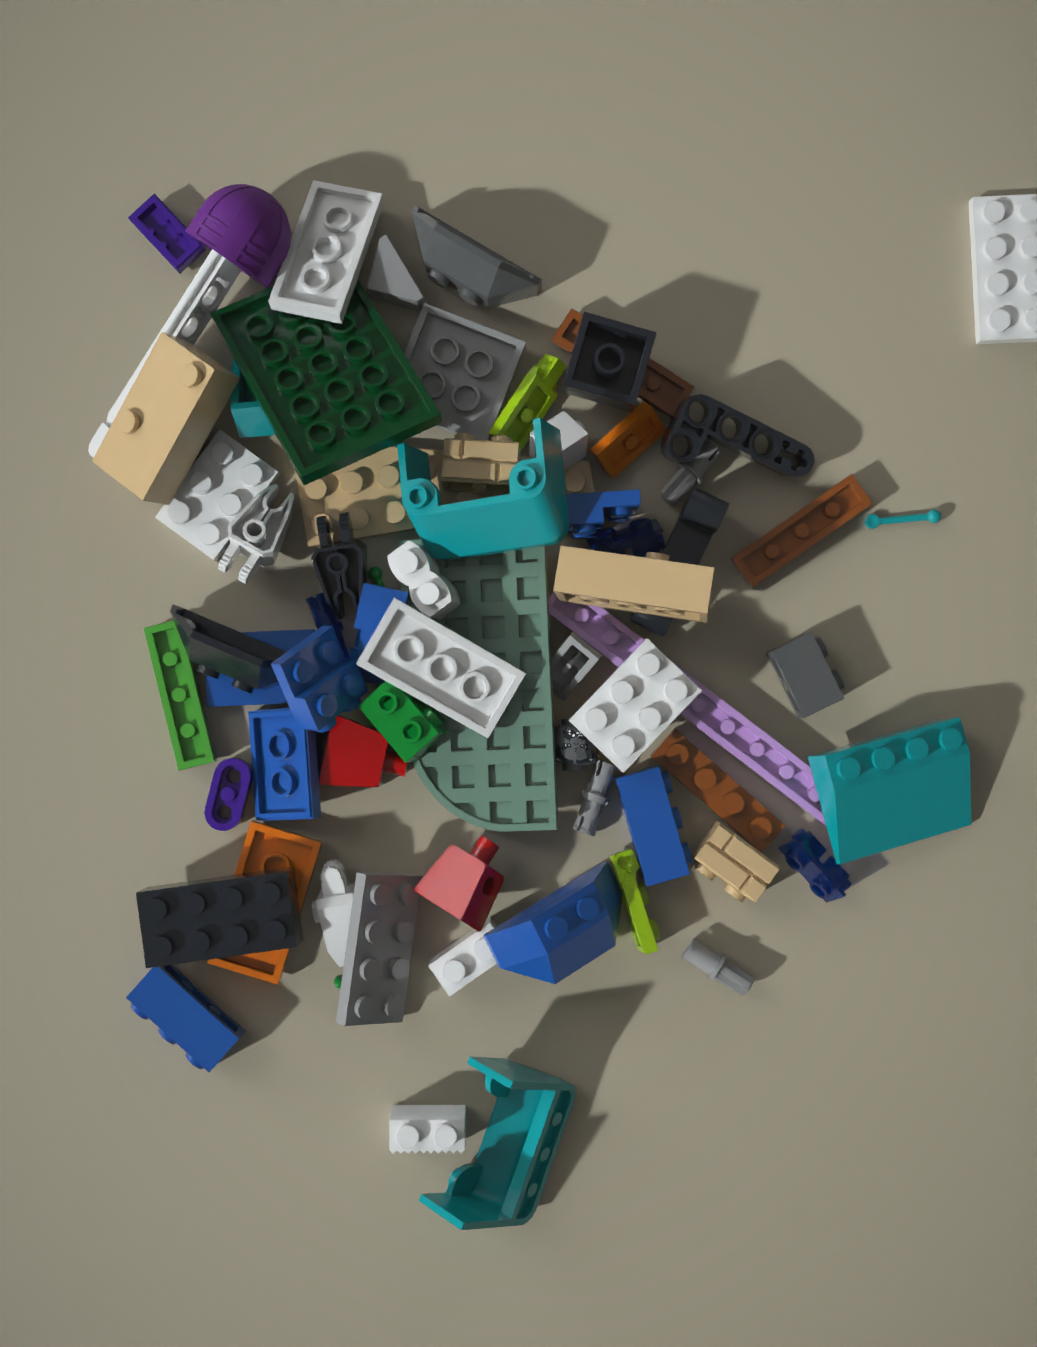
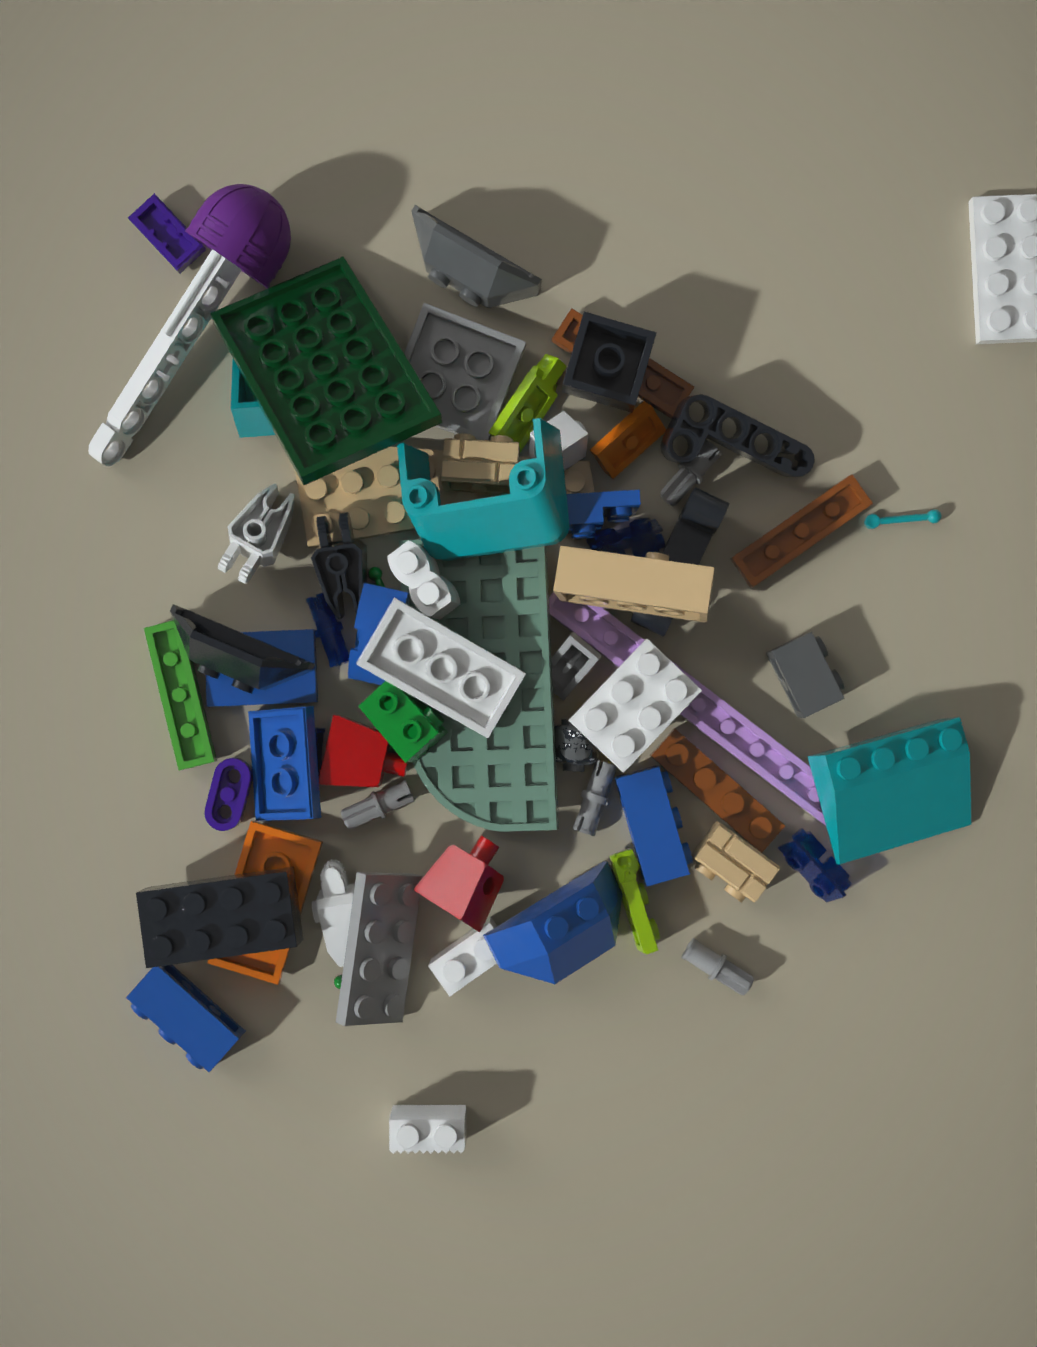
tan brick [92,332,240,505] -> none
white plate [155,429,281,562] -> none
white plate [268,180,384,324] -> none
blue plate [271,626,368,732] -> none
light grey slope [367,235,425,311] -> none
teal windscreen [419,1056,576,1230] -> none
none -> light grey axle [341,780,415,829]

